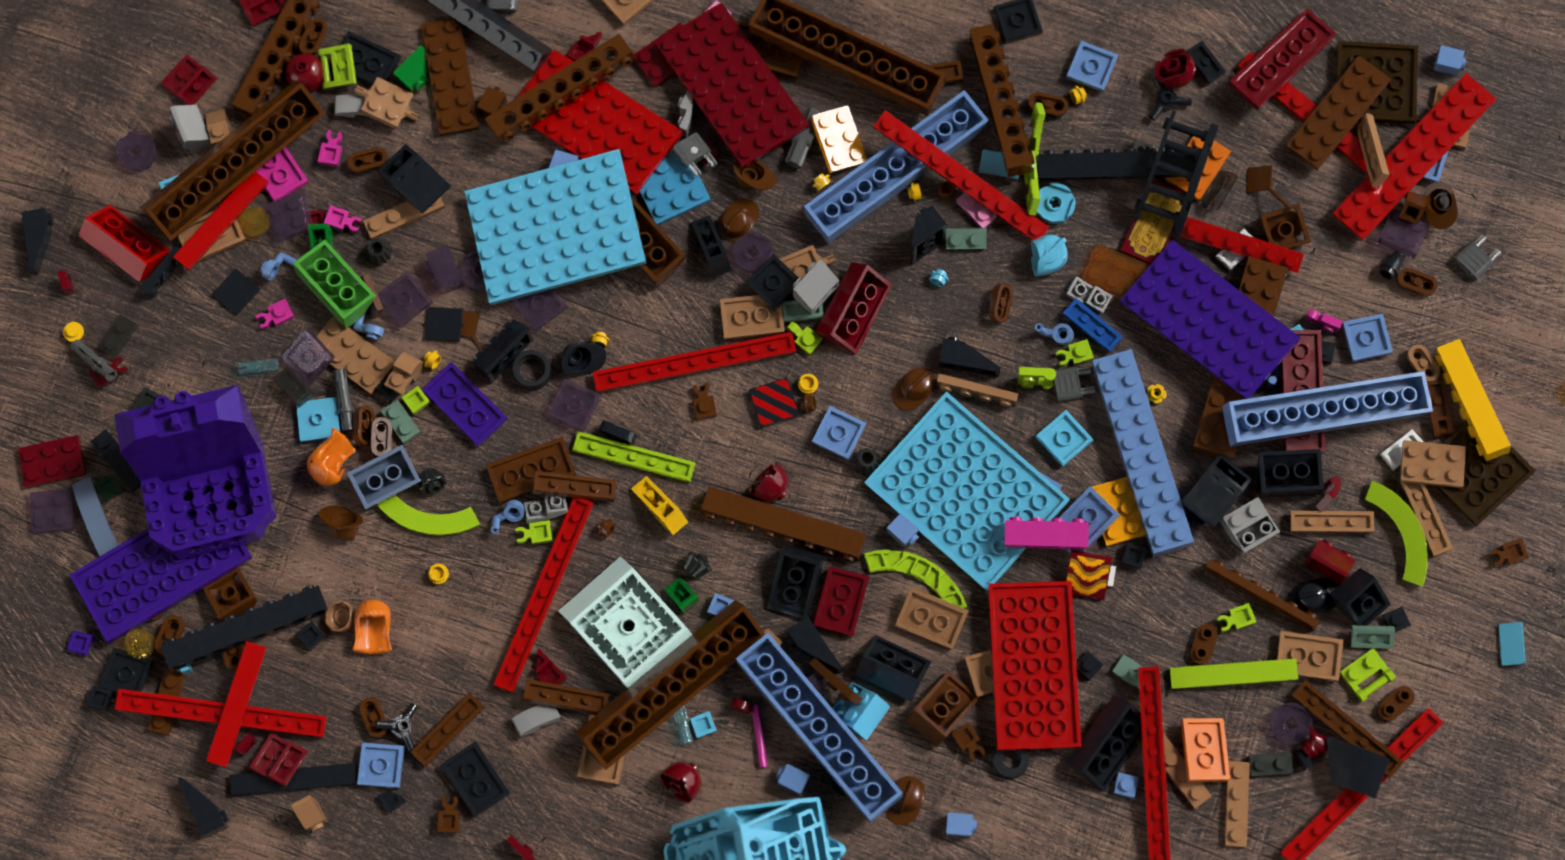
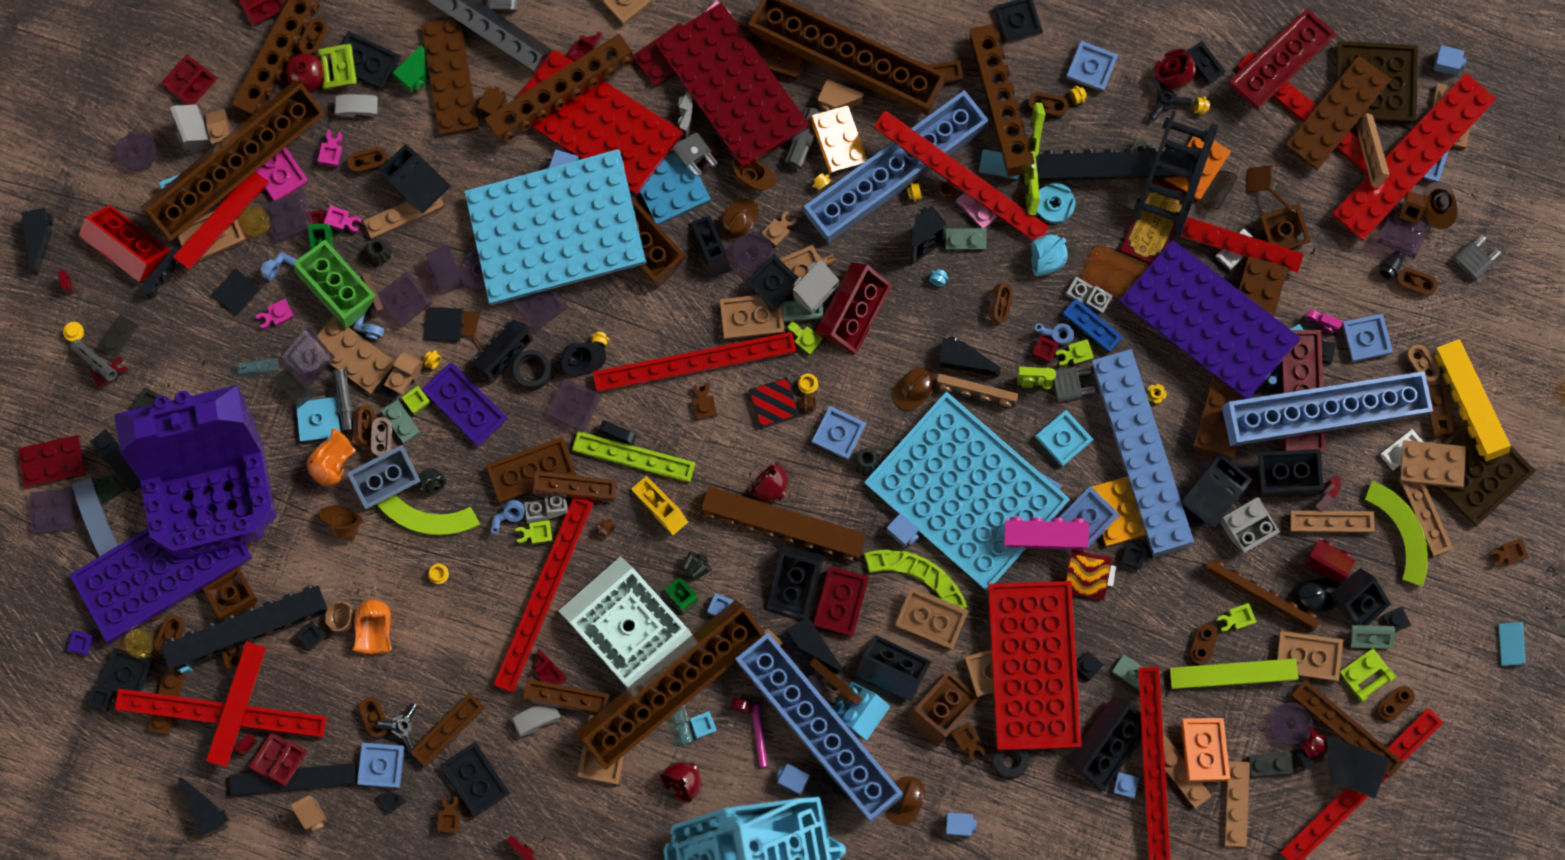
medium nougat plate [354,77,419,130] -> none
none -> medium nougat plate [761,211,797,248]
none -> medium nougat slope [818,79,864,112]
none -> dark red plate [1032,336,1059,363]
none -> yellow plate [1193,96,1210,115]

